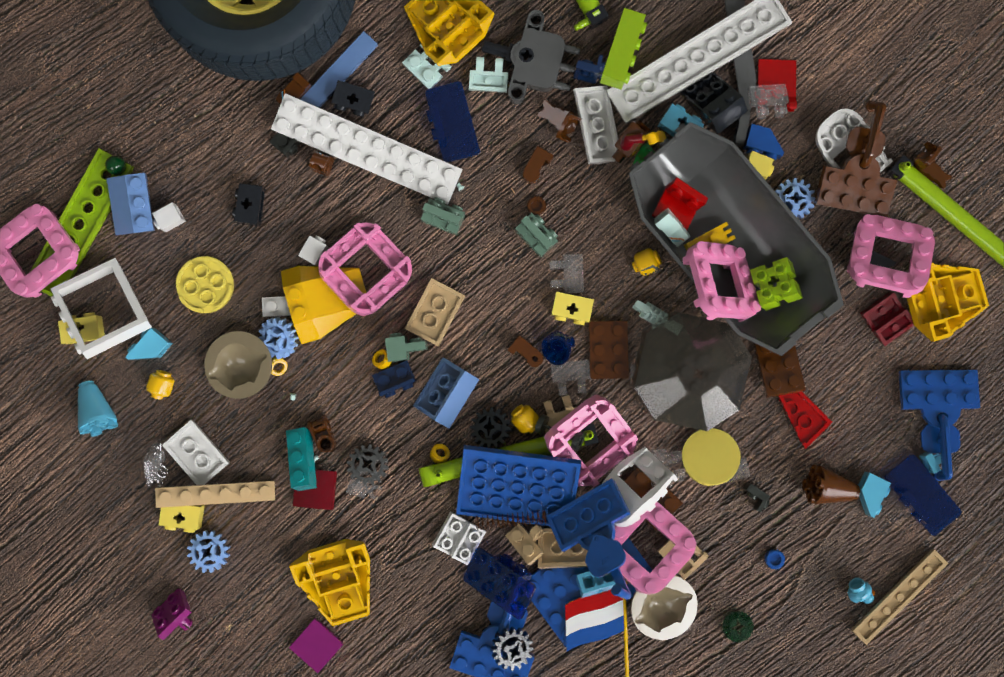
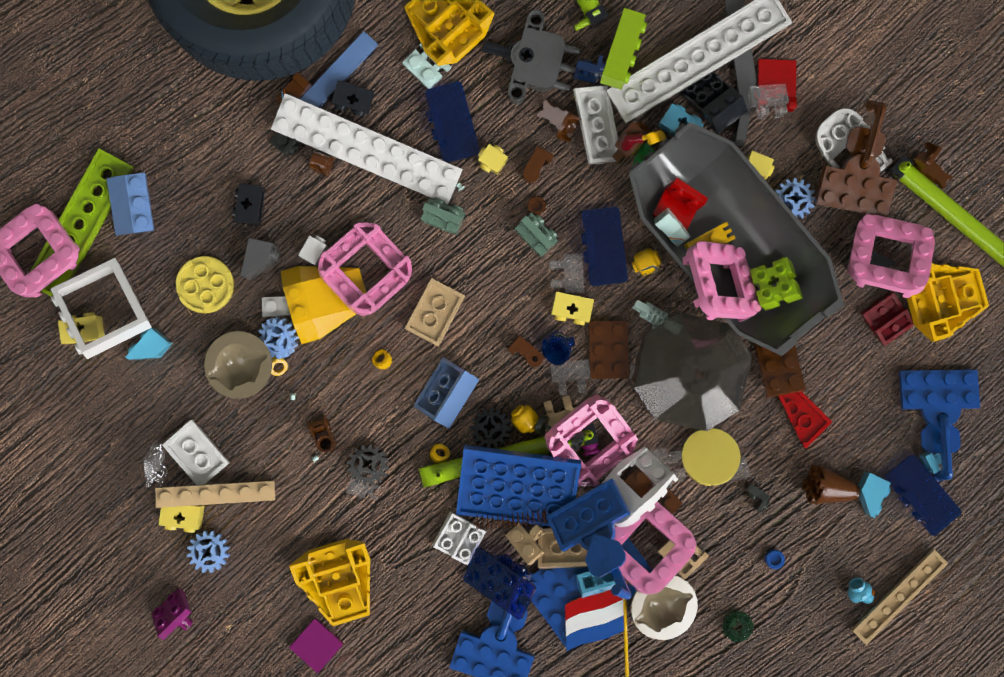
medium azure cone [78,381,118,437] -> none
dark green piece [105,156,126,176] -> none
yellow head [146,370,175,400] -> none
white brick [152,202,186,232] -> none
teal brick [286,427,317,491] -> none
dark red slope [293,469,337,510] -> none
dark blue bracket [372,360,416,398] -> none
sand green brick [385,333,428,362] -> none
light aqua plate [469,57,508,93] -> none
gear [491,626,534,671] -> none
blue slope [743,124,784,161] -> none
none -> dark grey slope [240,238,280,280]
none -> light yellow brick [478,144,508,175]
none -> clear blue bracket [581,207,628,286]
none -> magenta bush [581,443,600,456]

